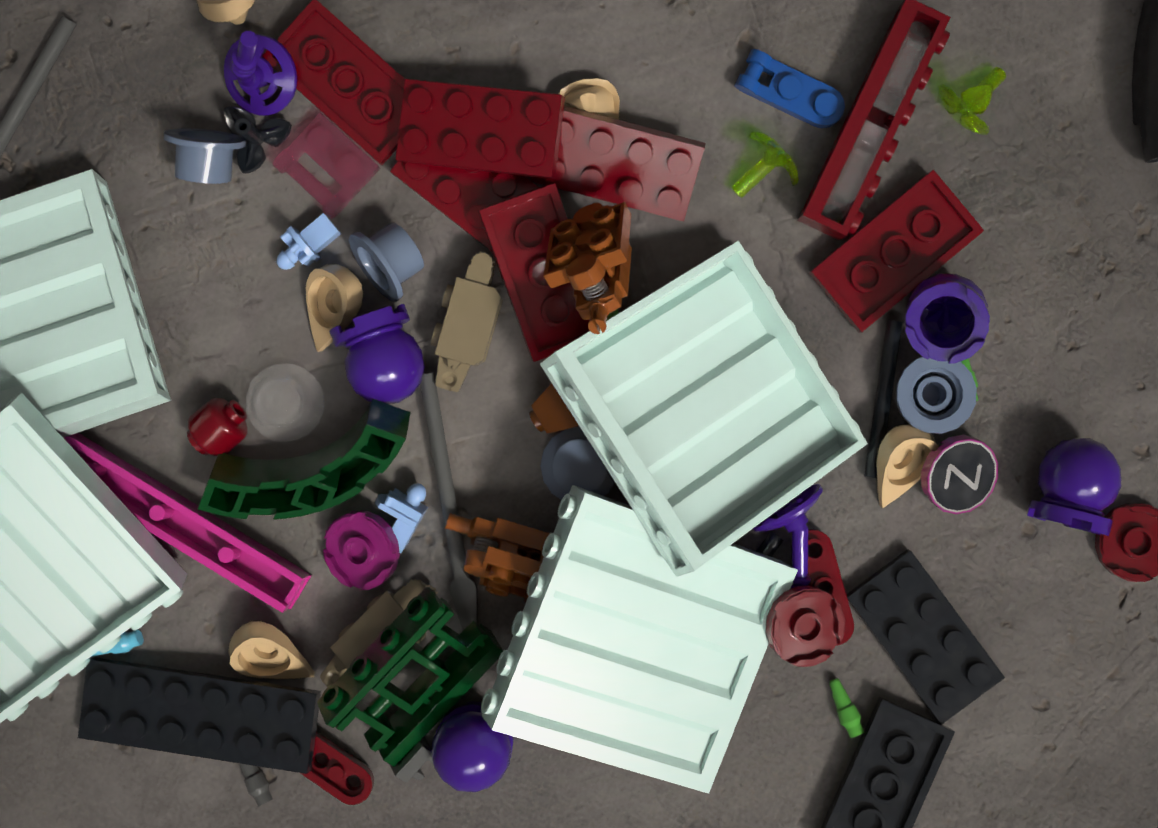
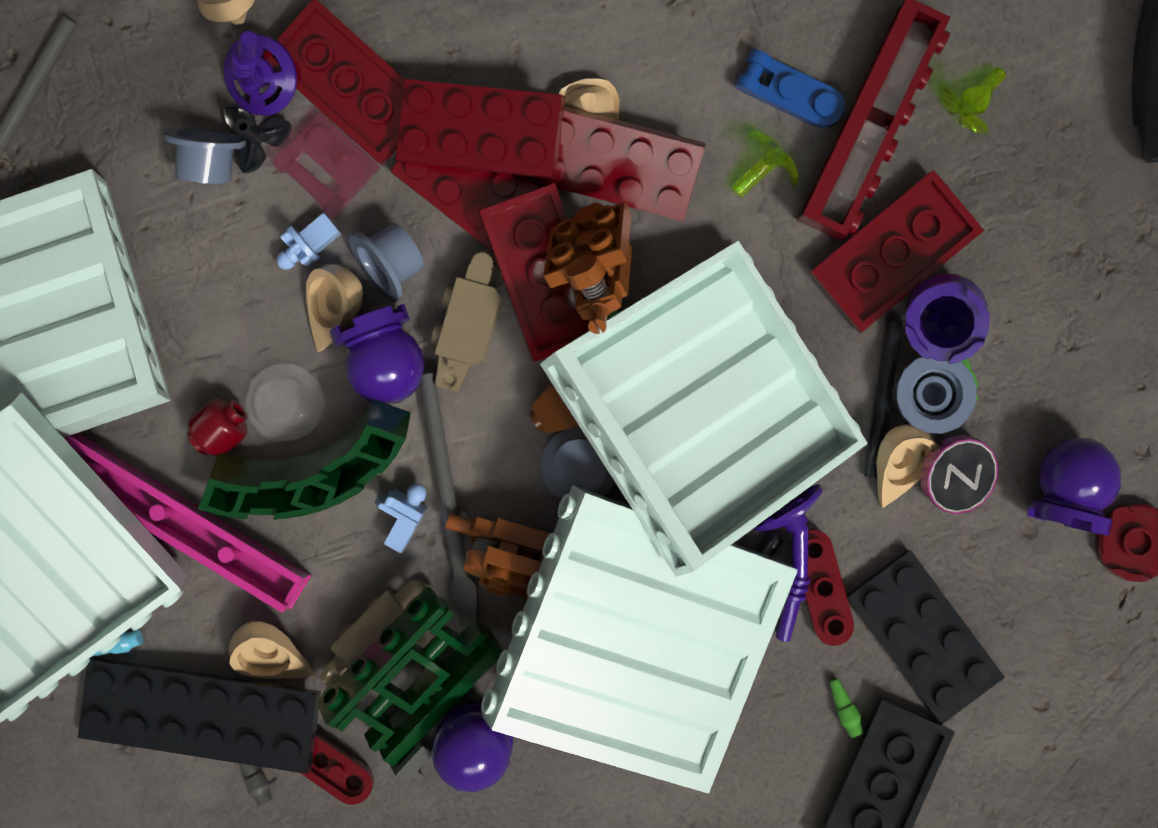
magenta tile [323,511,400,590] -> none
dark red tile [765,586,845,667] -> none

